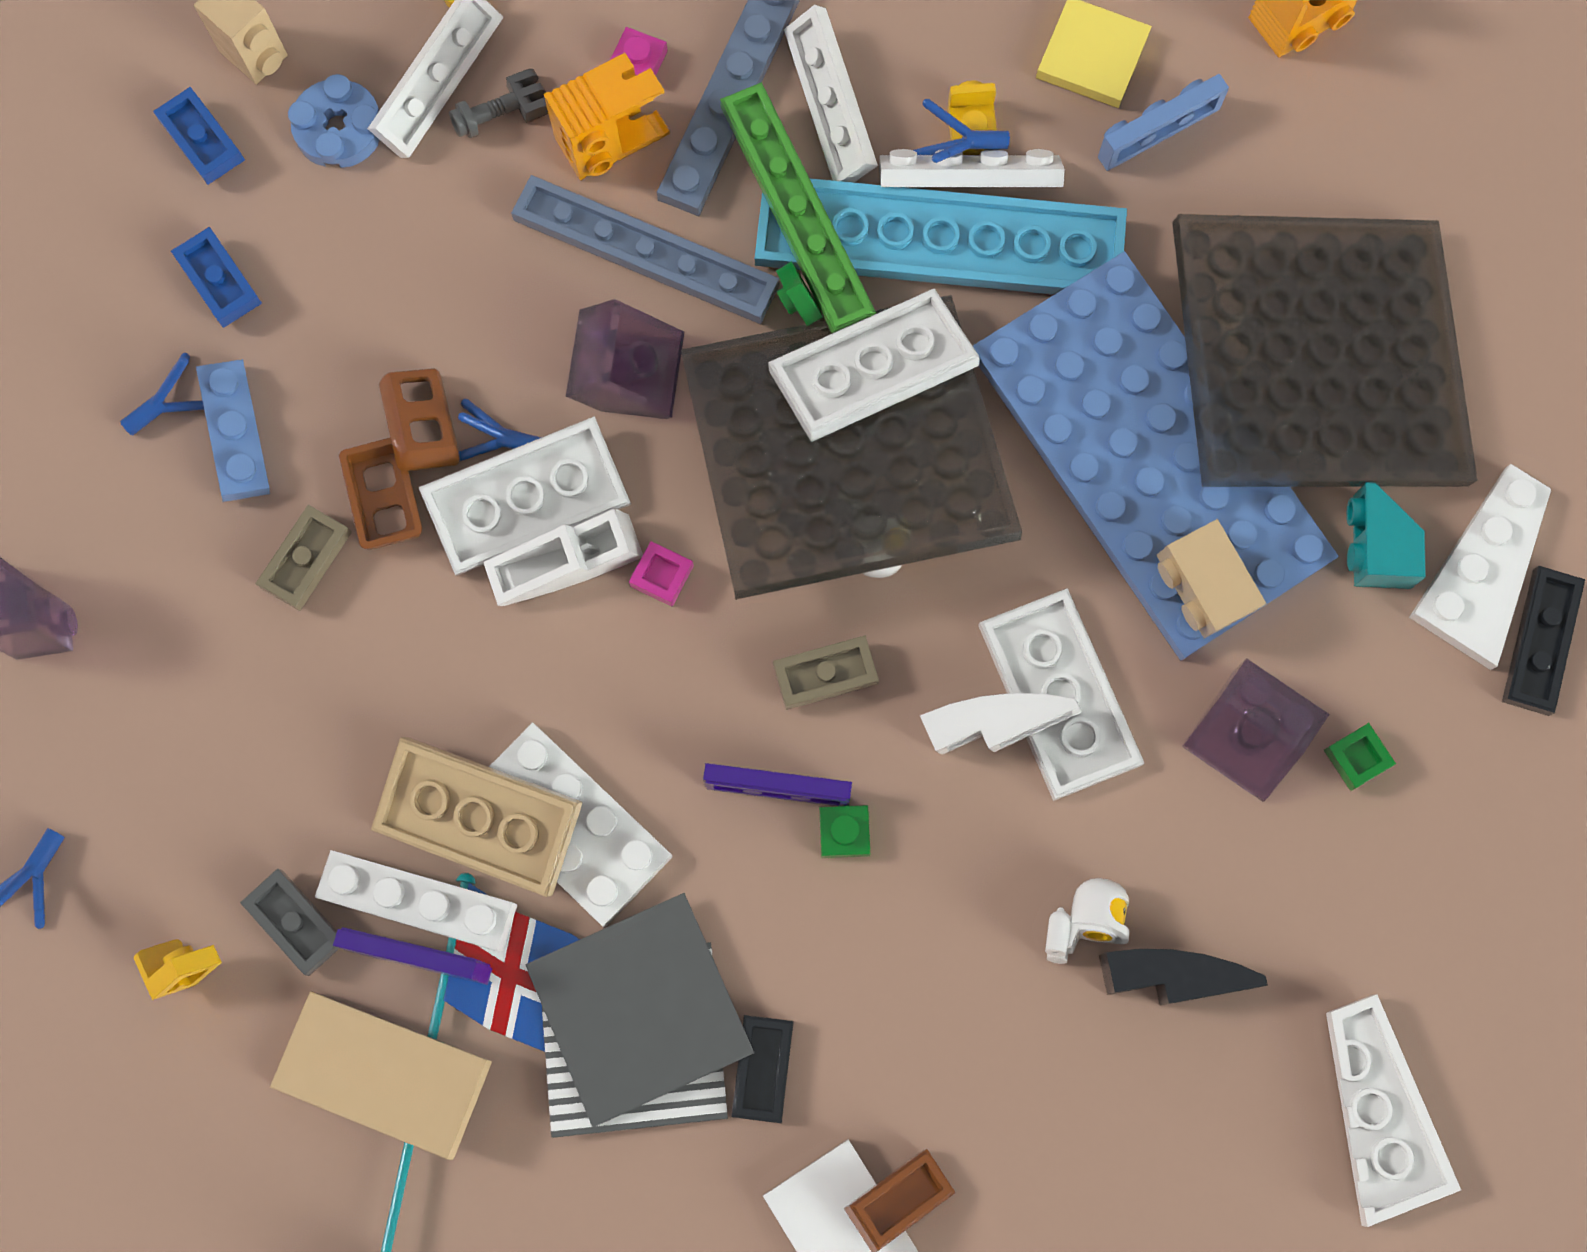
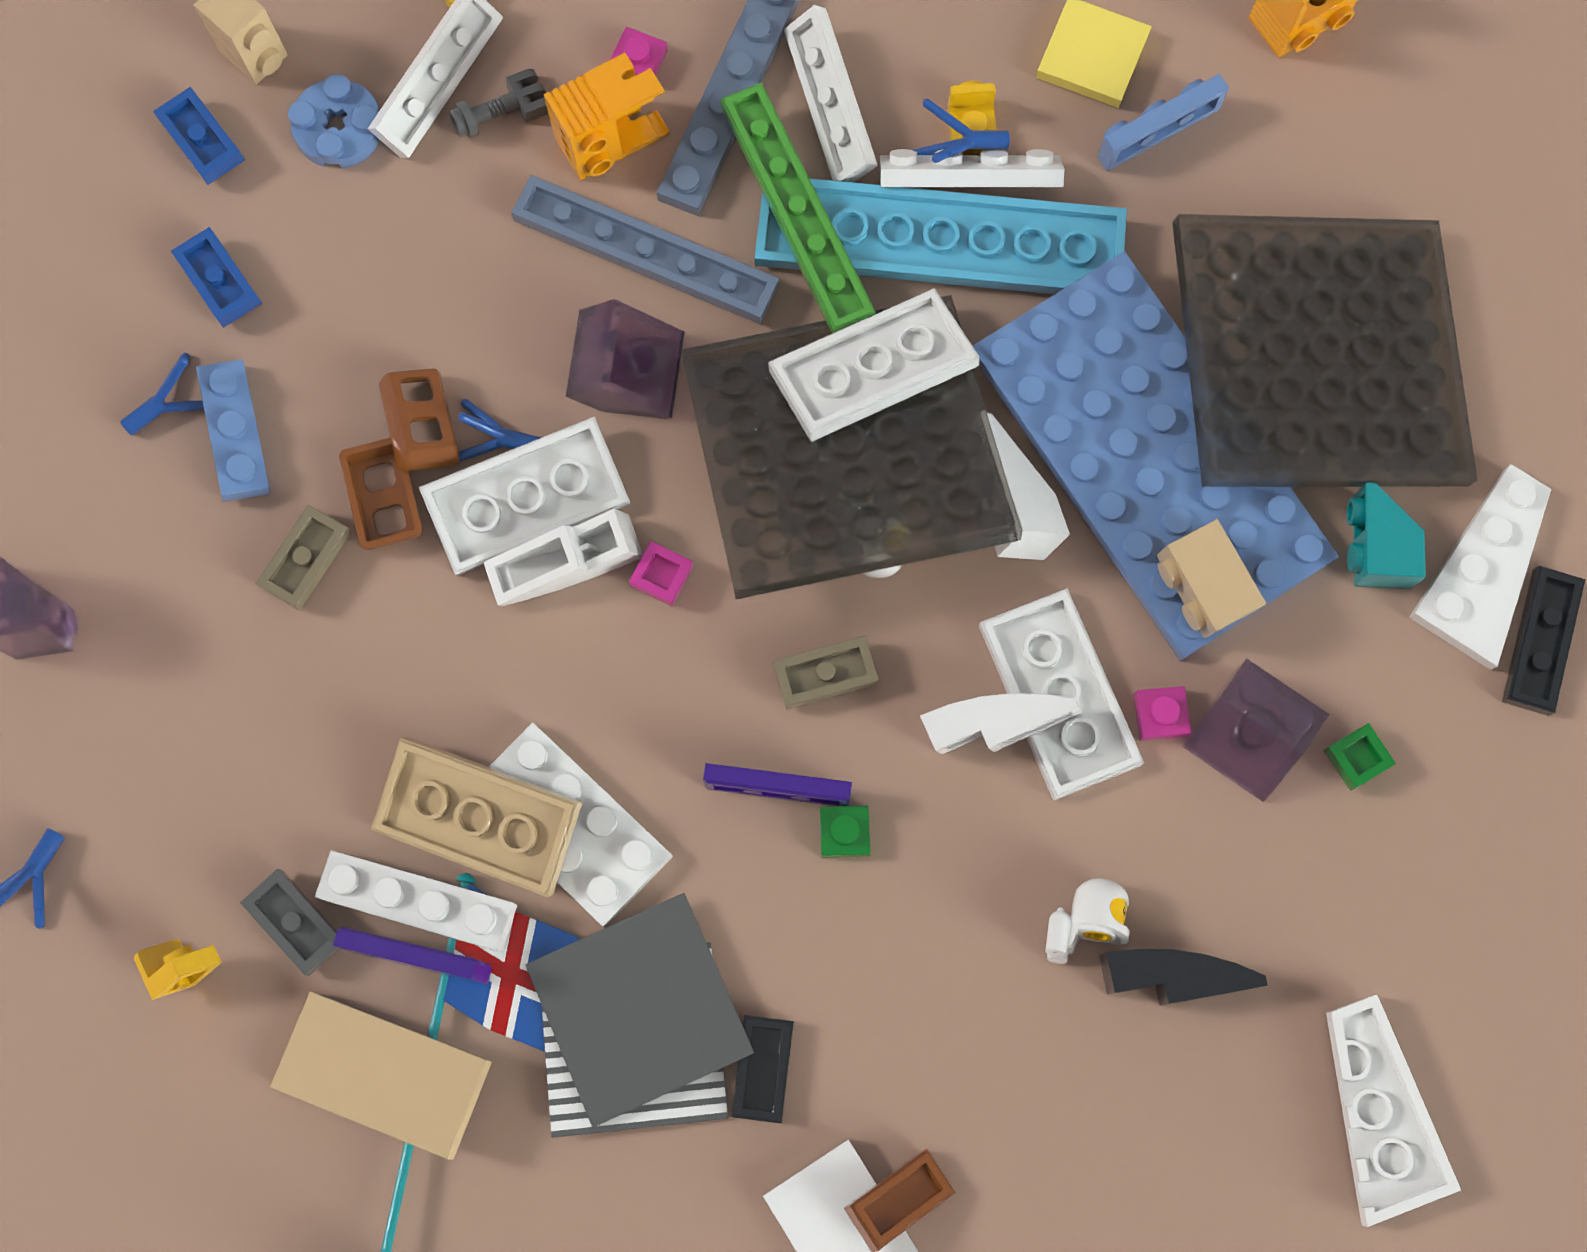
green plate [776,261,823,326] -> none
none -> white slope [960,413,1070,560]
none -> dark pink plate [1134,686,1191,741]

